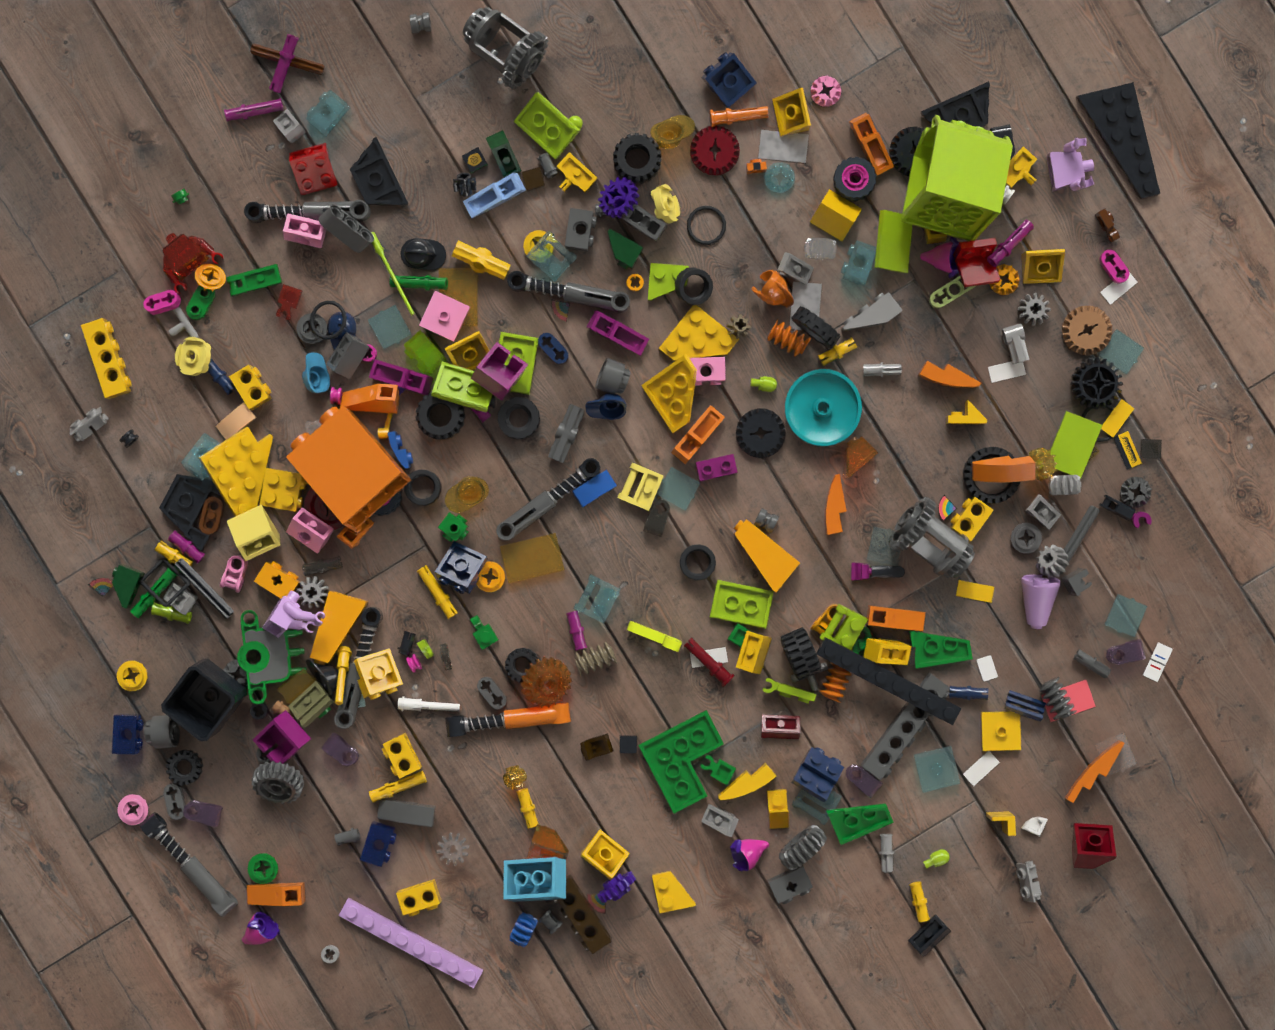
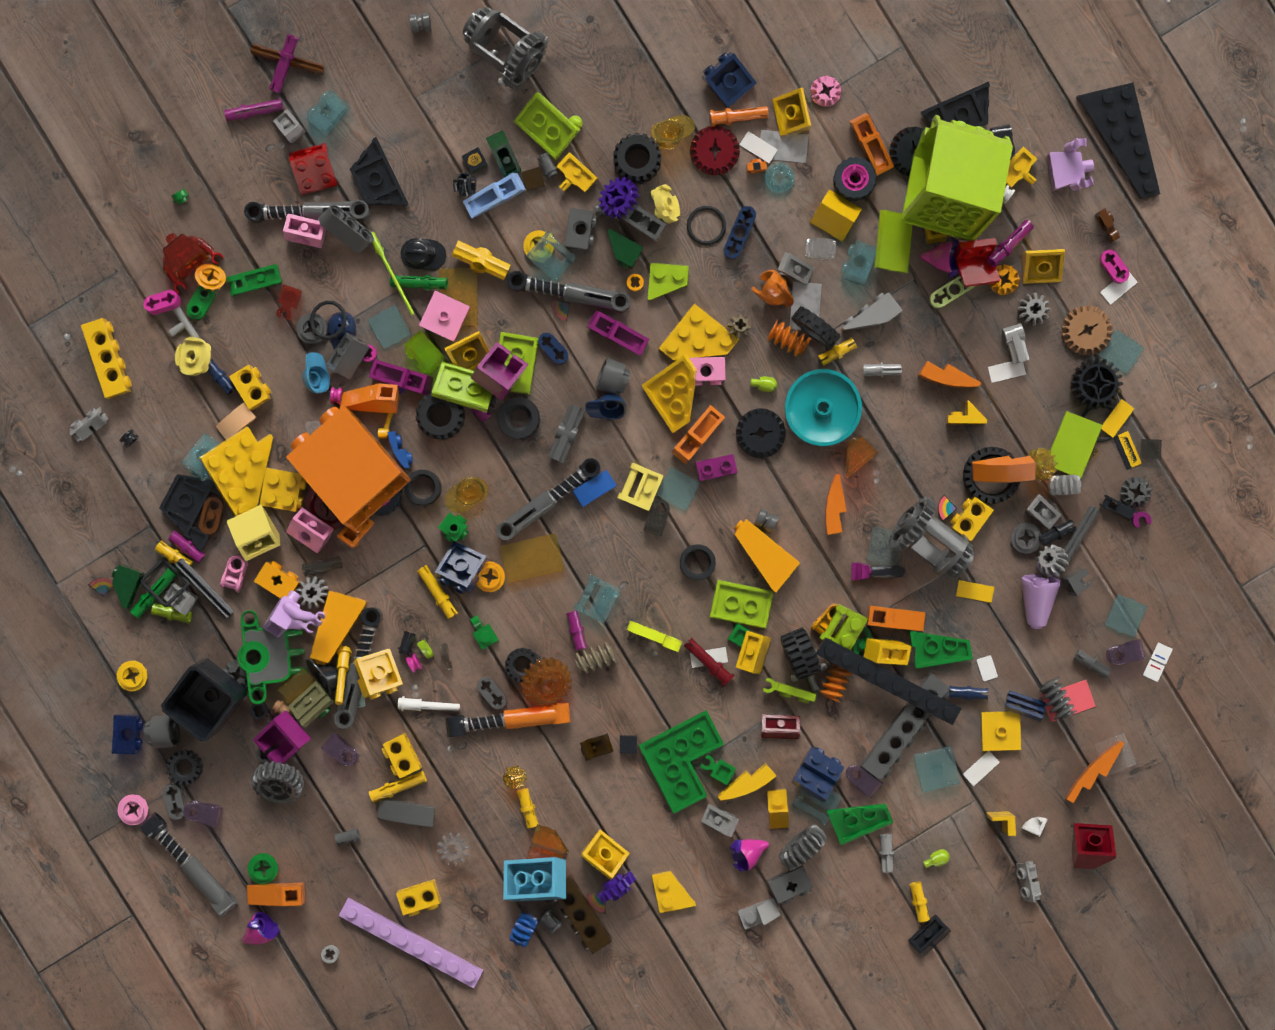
clear blue brick [360,821,397,867] -> none
black tyre [675,267,713,305] -> none
none -> dark blue beam [724,206,756,260]
none -> light grey slope [738,897,780,929]
none -> white sticker [740,131,778,163]
none -> black axle [1039,520,1076,546]

